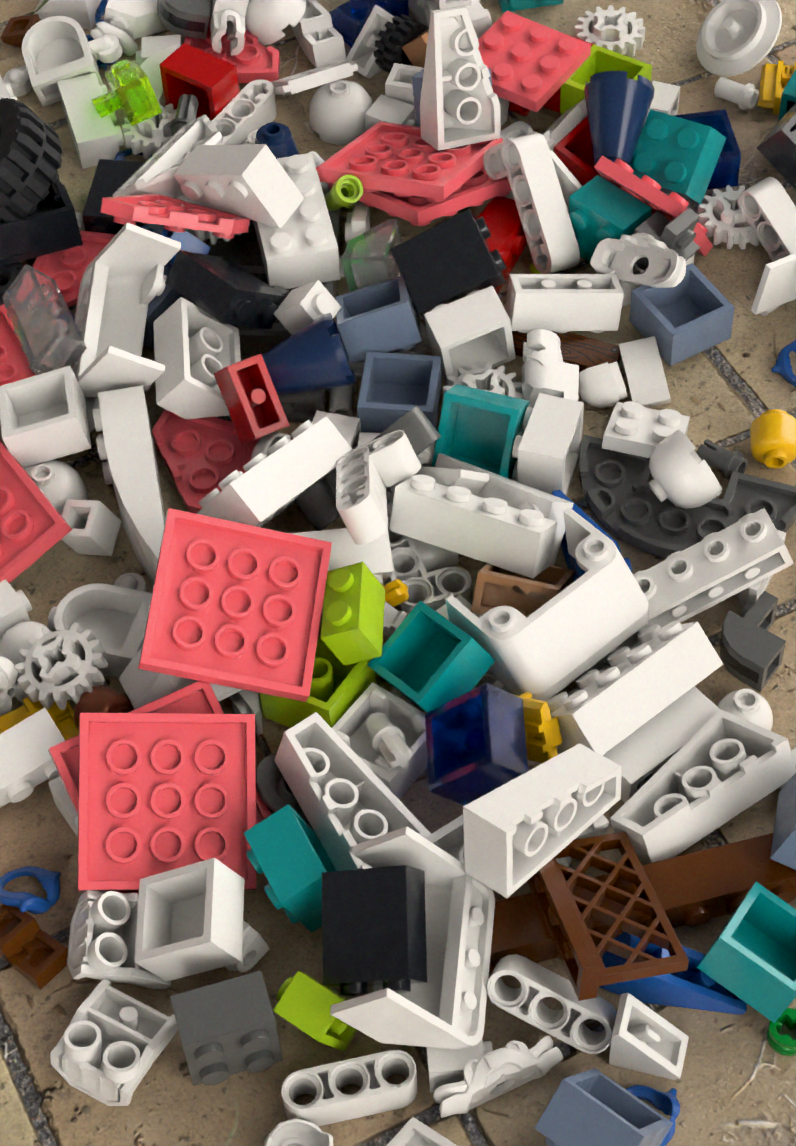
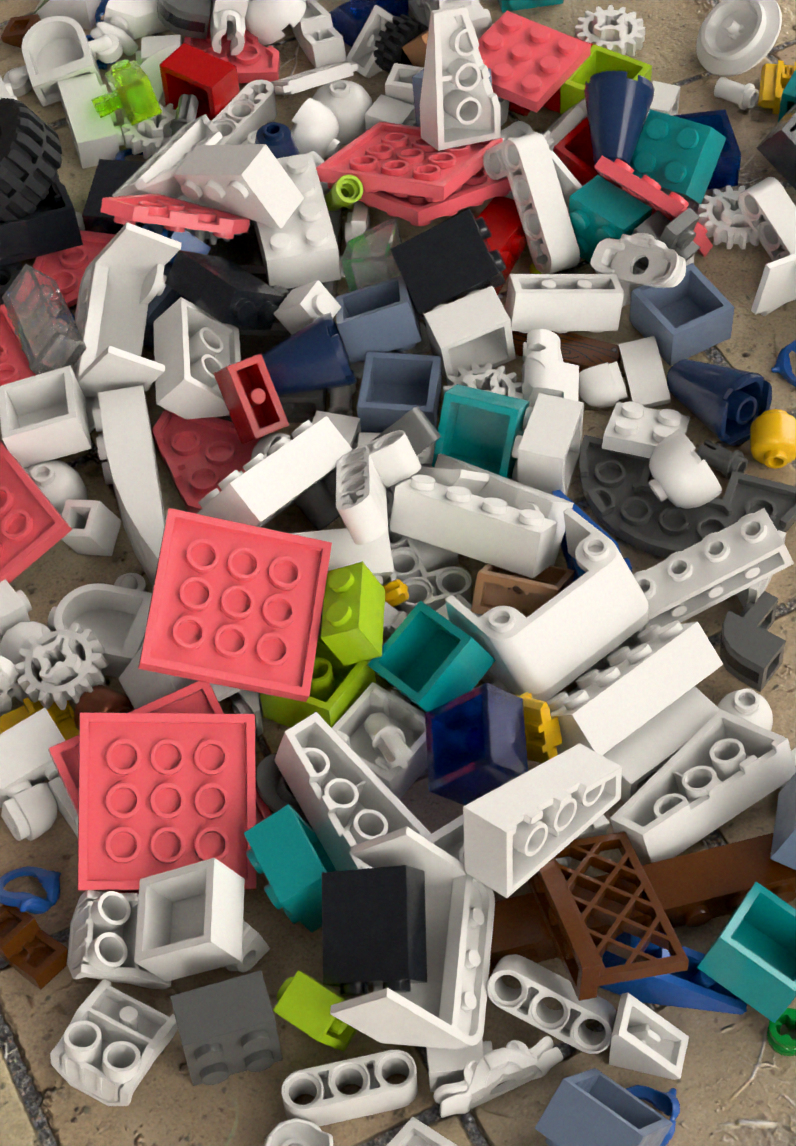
none -> white piece [1,783,58,841]
none -> white cylinder [291,98,341,160]
none -> dark blue cone [667,359,772,446]

